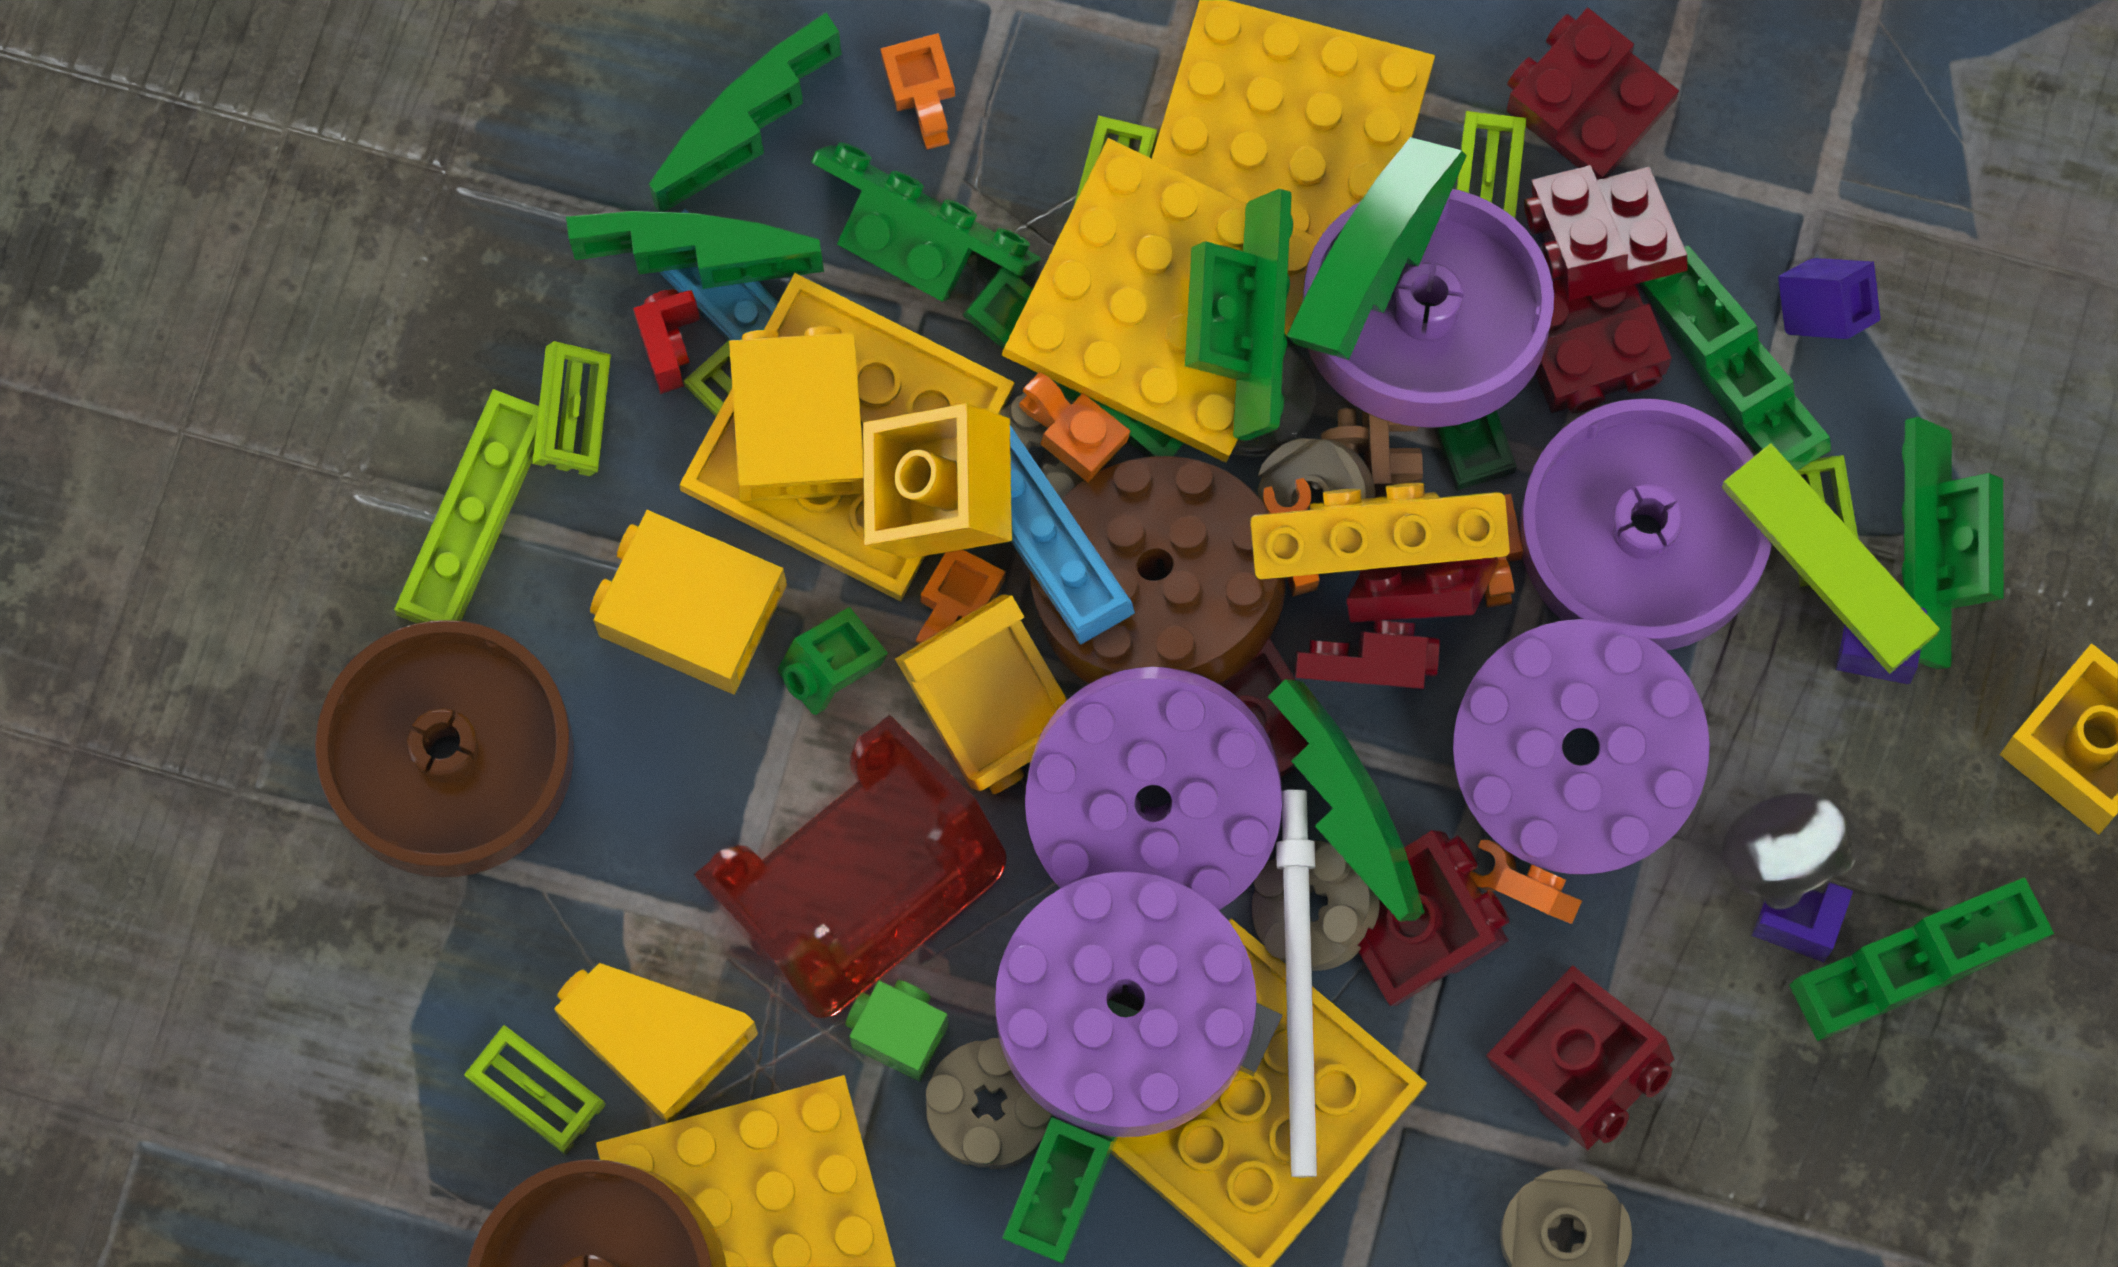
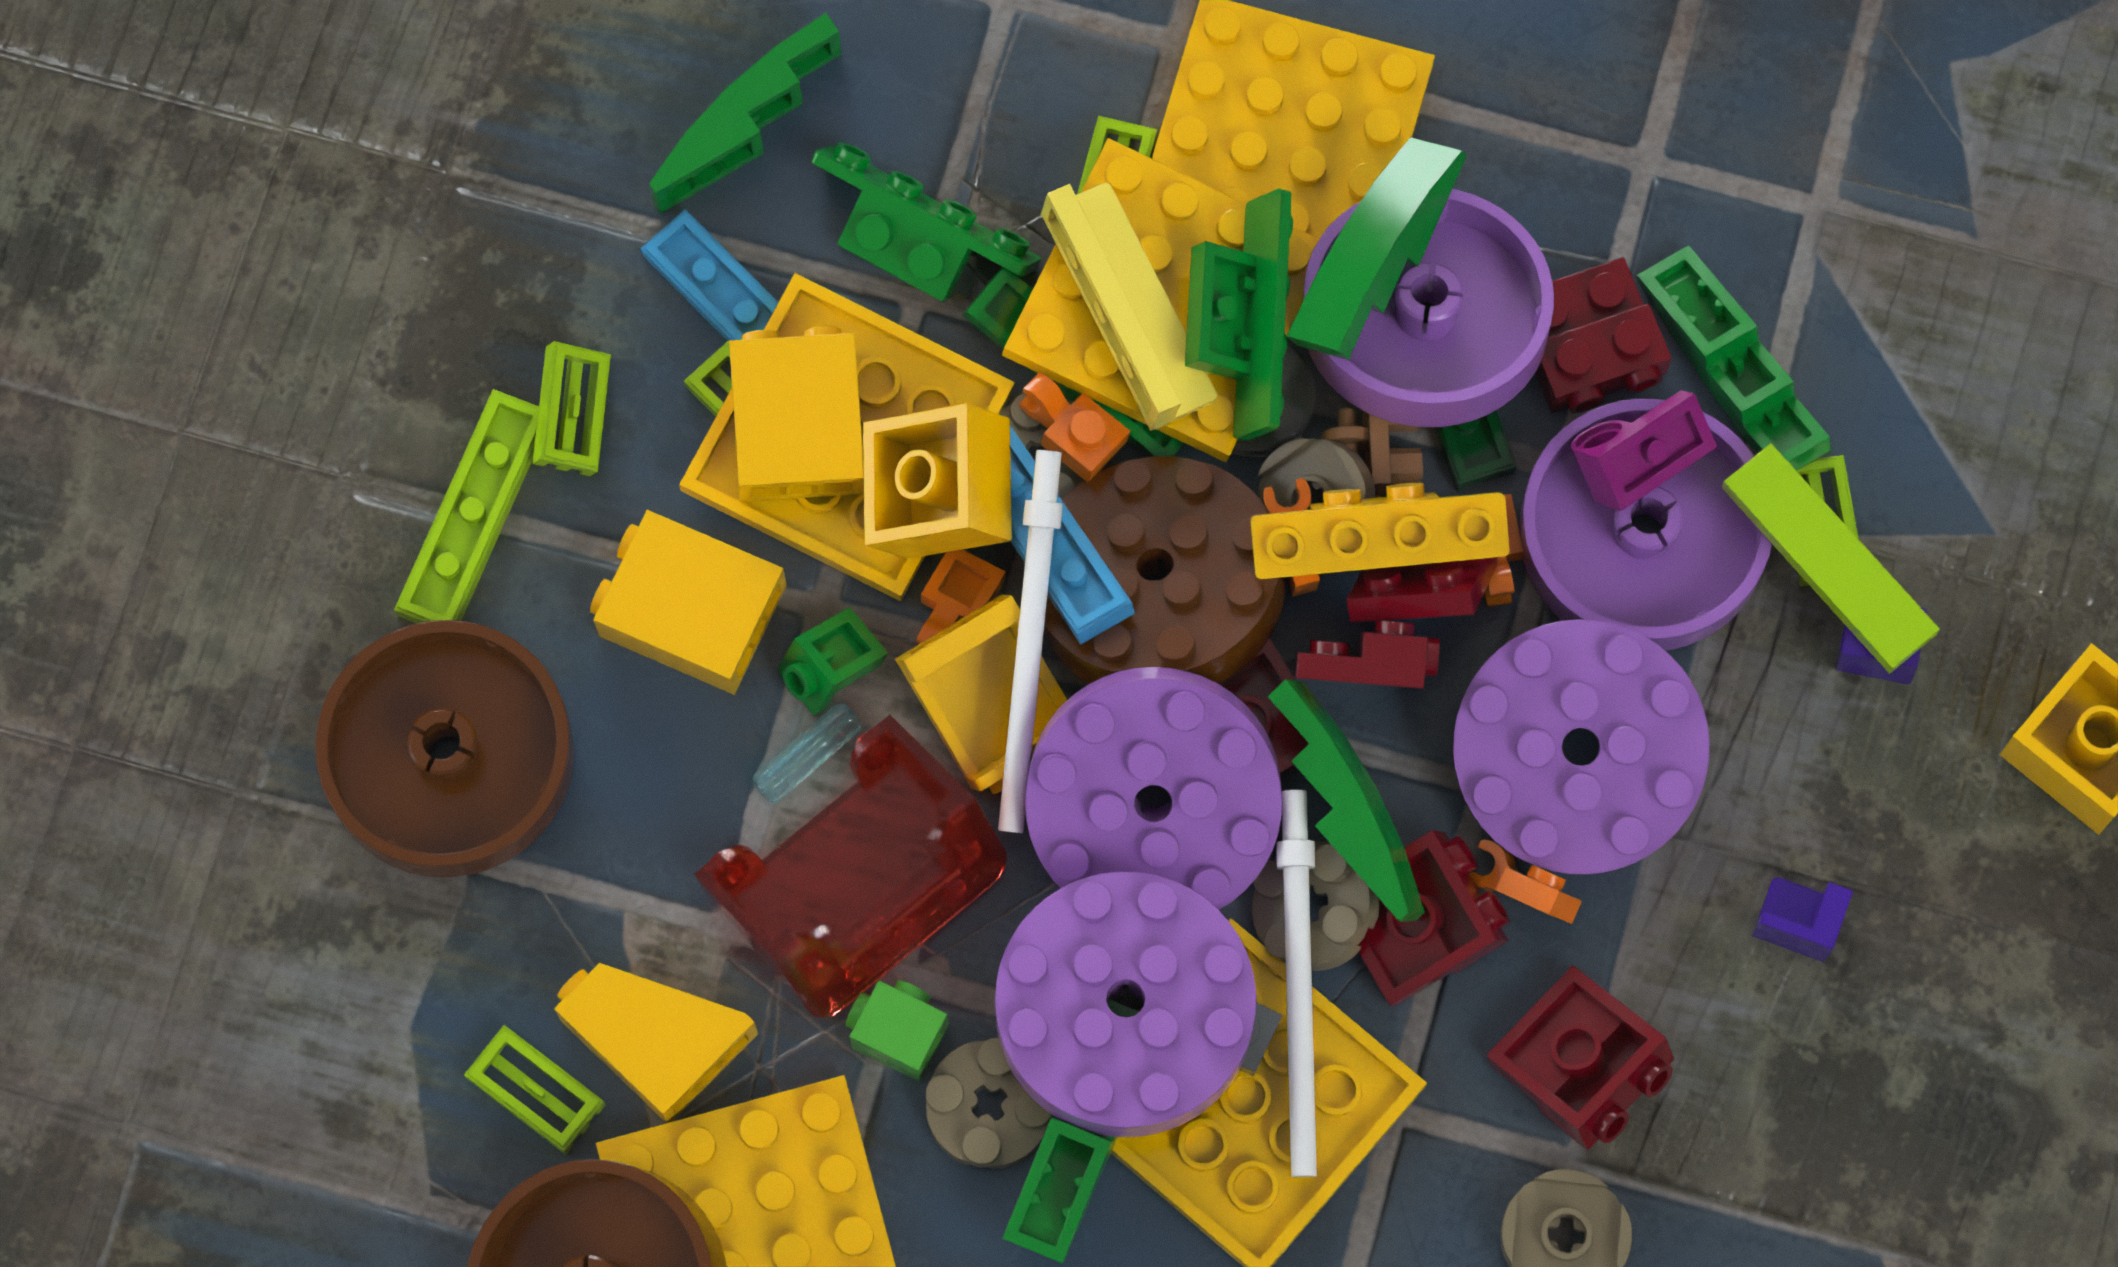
green slope [566,211,824,289] -> none
red bracket [633,289,700,394] -> none
orange plate [880,33,955,150] -> none
lime tile [1456,111,1526,218] -> none
dark red plate [1506,7,1679,180] -> none
plate [1524,165,1687,301] -> none
clear smoke tile [1722,793,1855,909] -> none
dark purple panel [1778,258,1881,339] -> none
green slope [1789,877,2054,1042] -> none
green bracket [1901,417,2004,670] -> none
none -> clear light blue axle [752,702,862,804]
none -> white bar [998,450,1063,833]
none -> light yellow panel [1041,183,1217,431]
none -> magenta plate [1571,390,1717,511]

